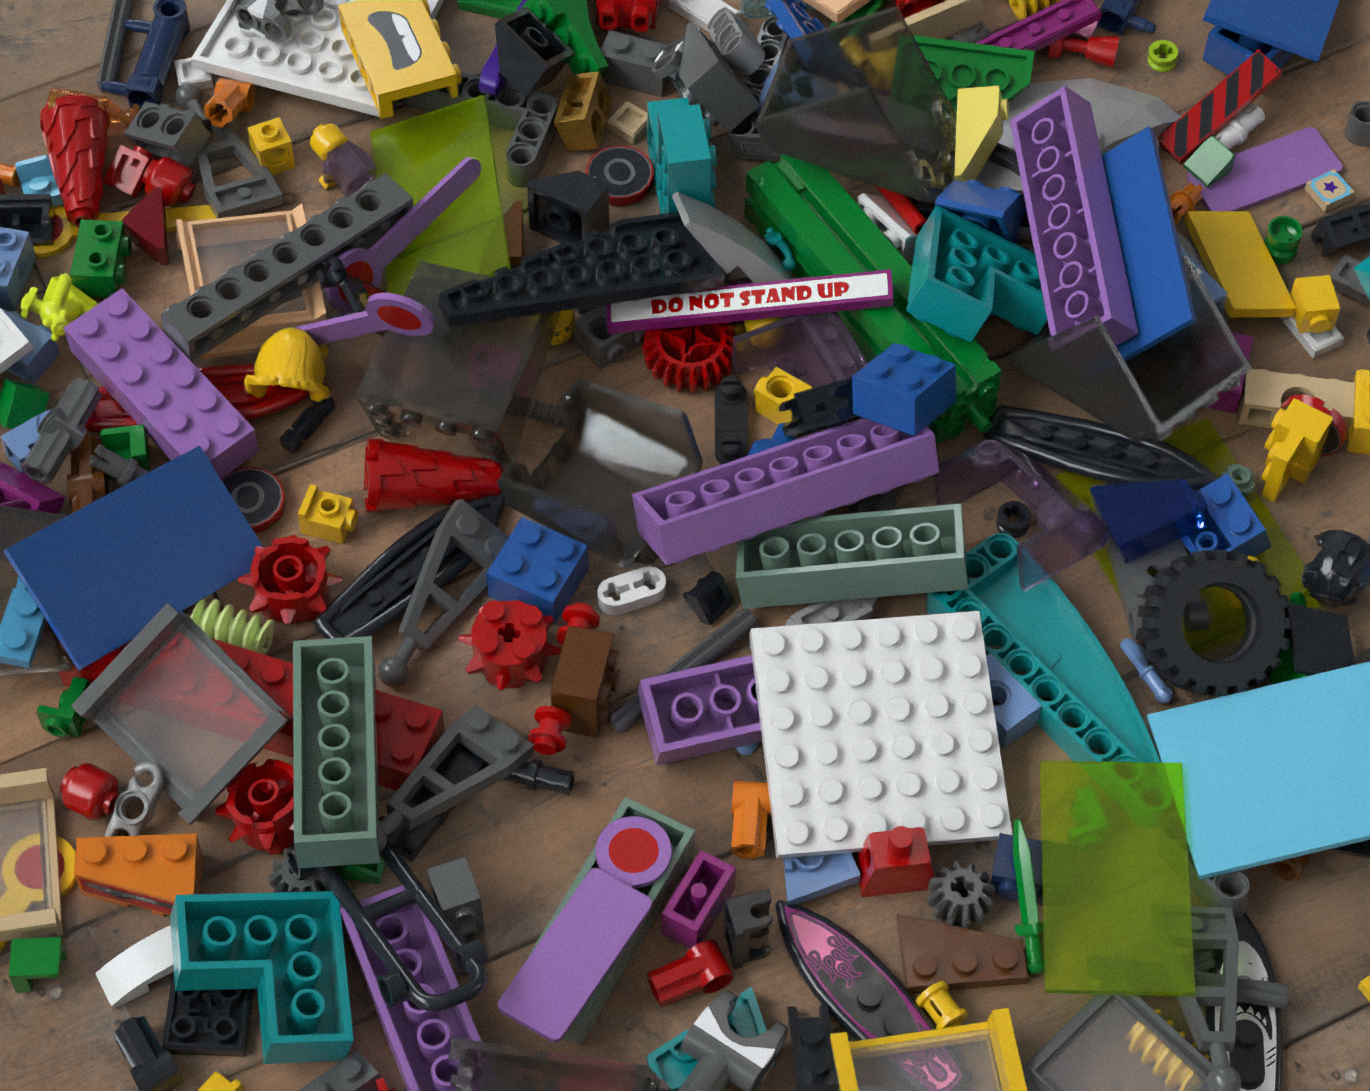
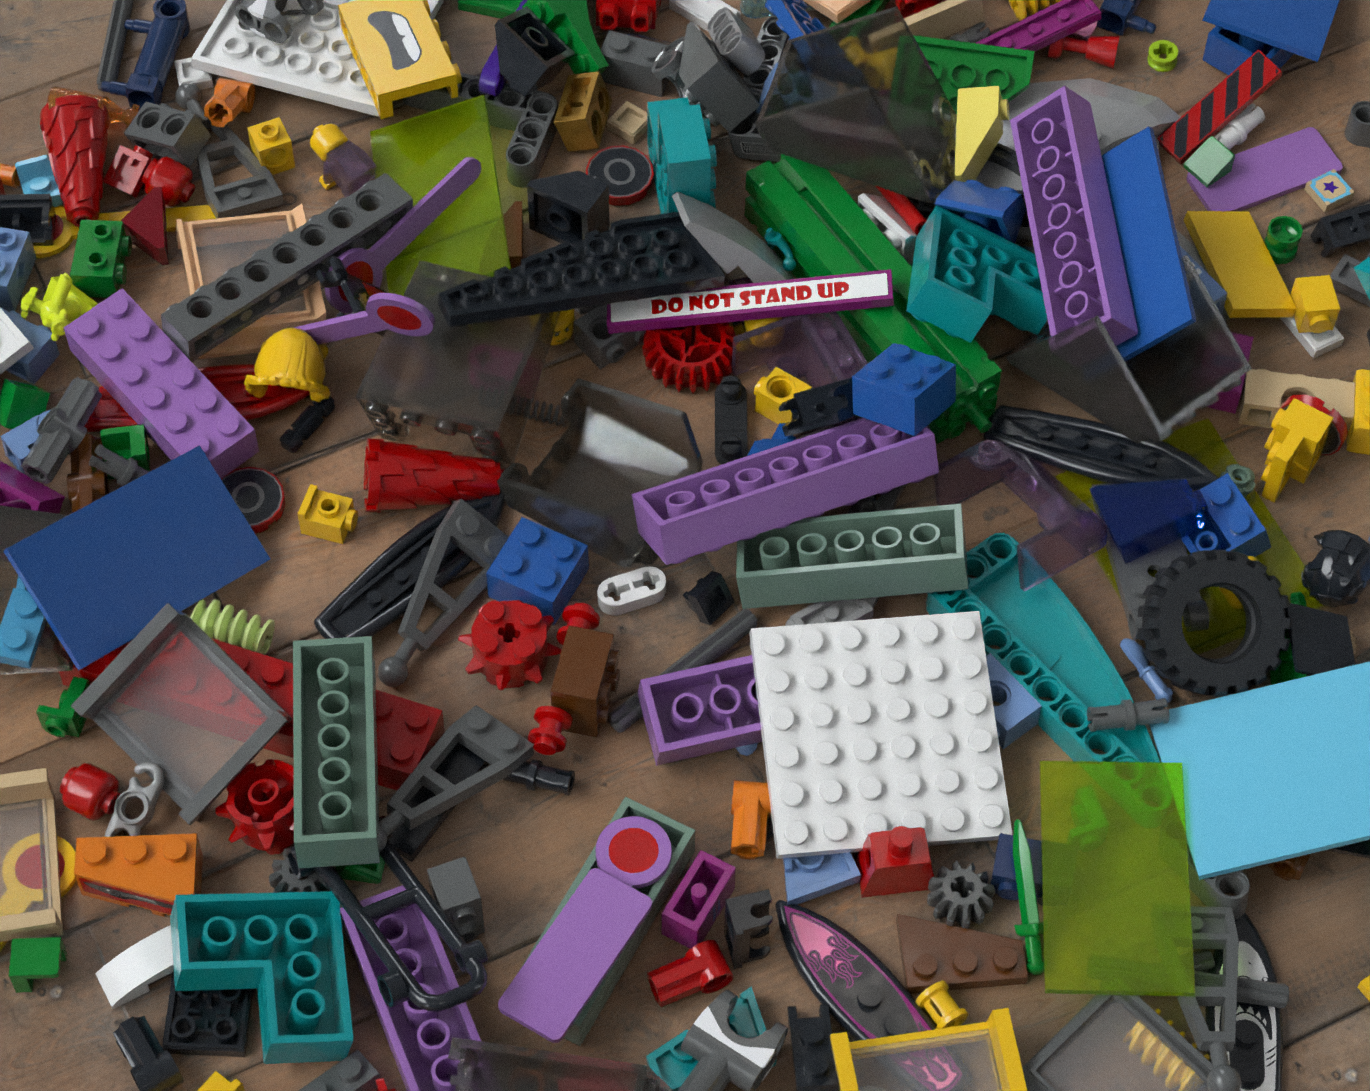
red brick [238,535,342,625] -> none
black bush [996,501,1031,538] -> none
orange axle [1169,183,1203,225] -> none
none -> dark grey pin [1087,698,1169,732]

